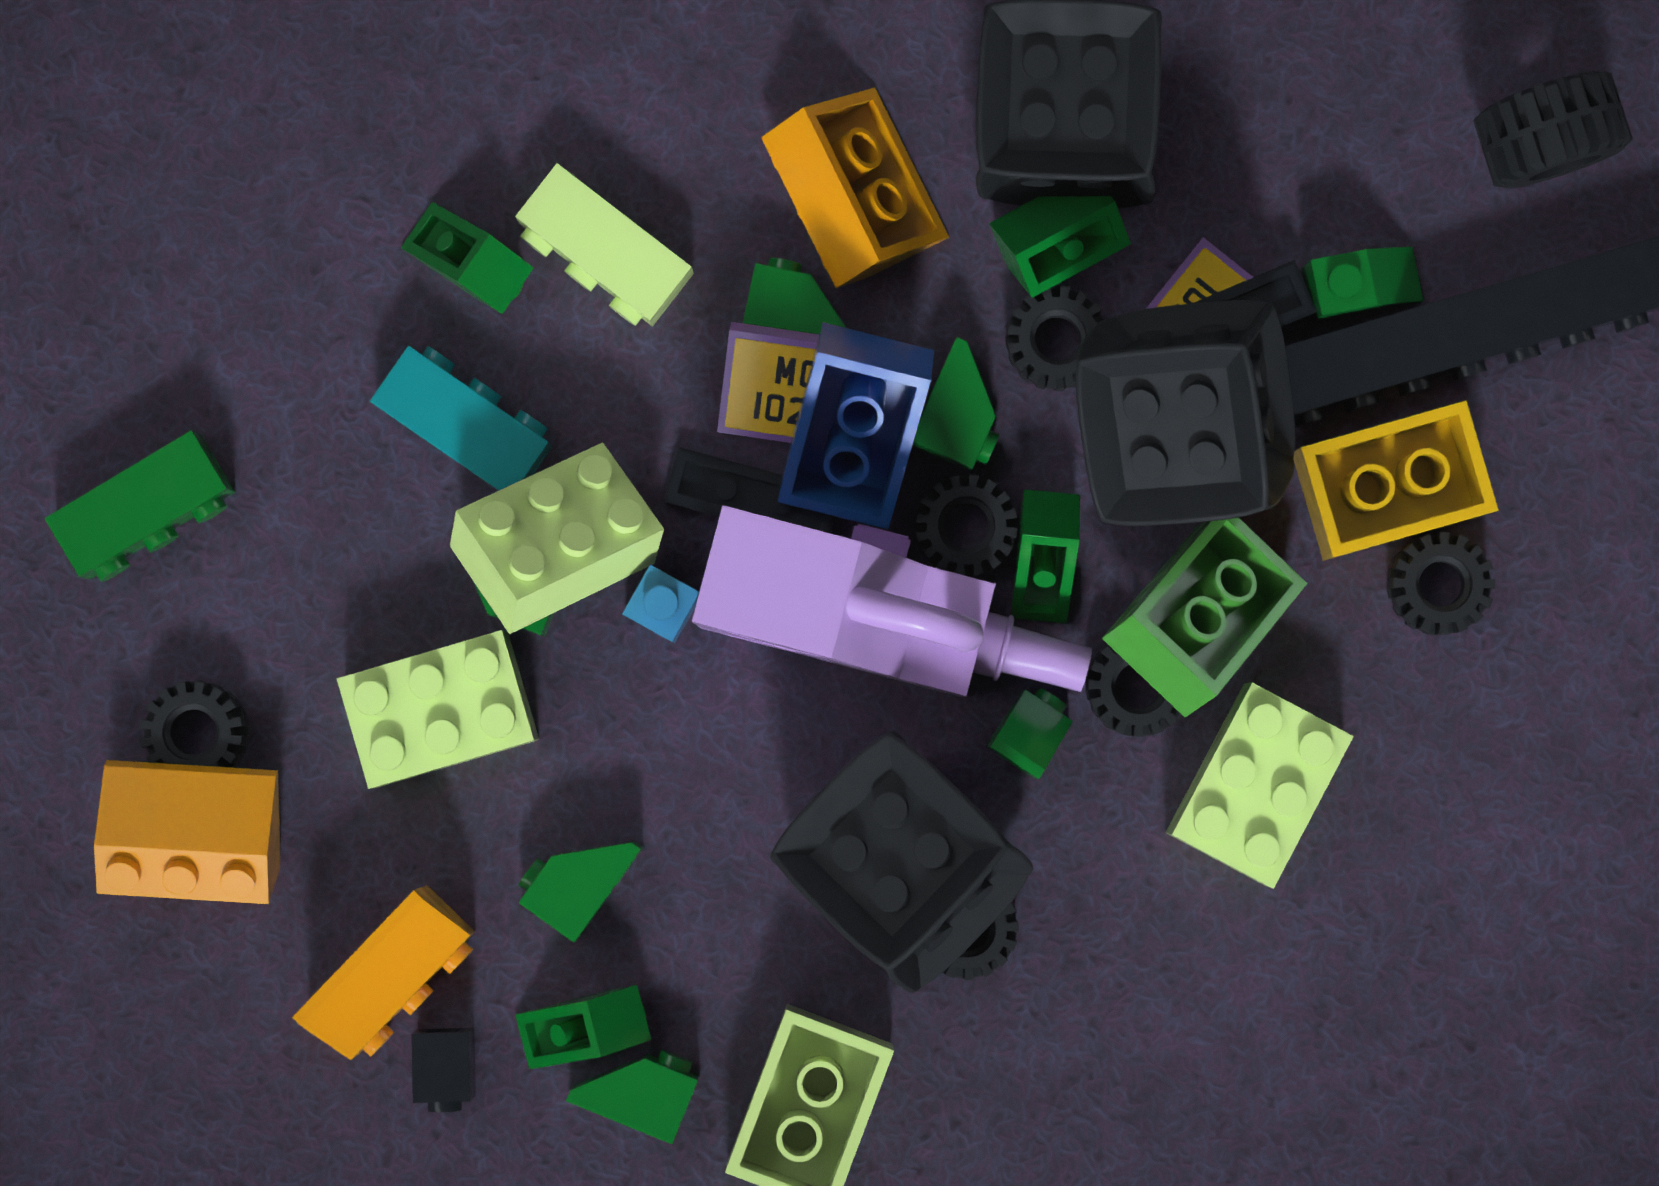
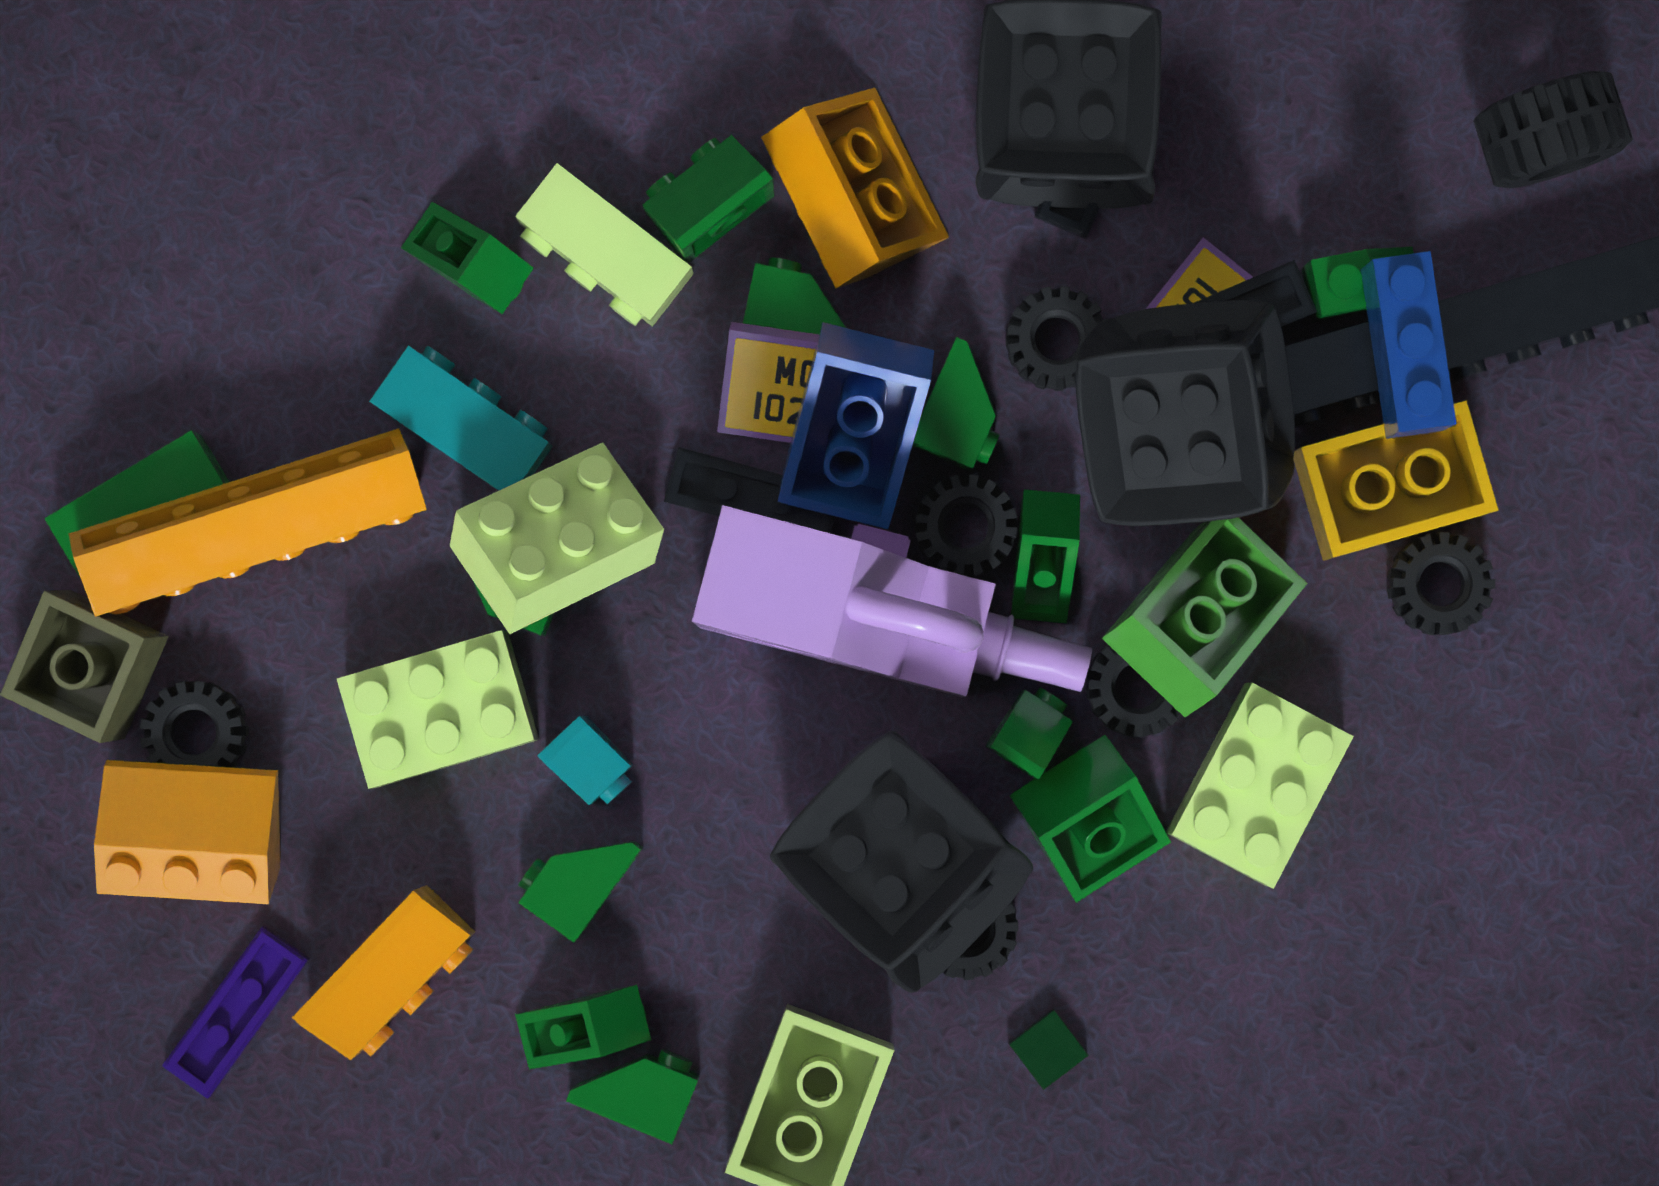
black brick [411,1027,476,1113] -> none
dark azure brick [622,564,699,644] -> none
green slope [989,196,1131,298] -> none
none -> olive brick [0,590,169,743]
none -> light orange brick [69,428,427,617]
none -> dark purple tile [162,926,310,1099]
none -> teal slope [537,716,633,805]
none -> green slope [642,135,774,264]
none -> dark green tile [1008,1009,1089,1090]
none -> green slope [1009,735,1171,903]
none -> blue brick [1361,251,1457,439]

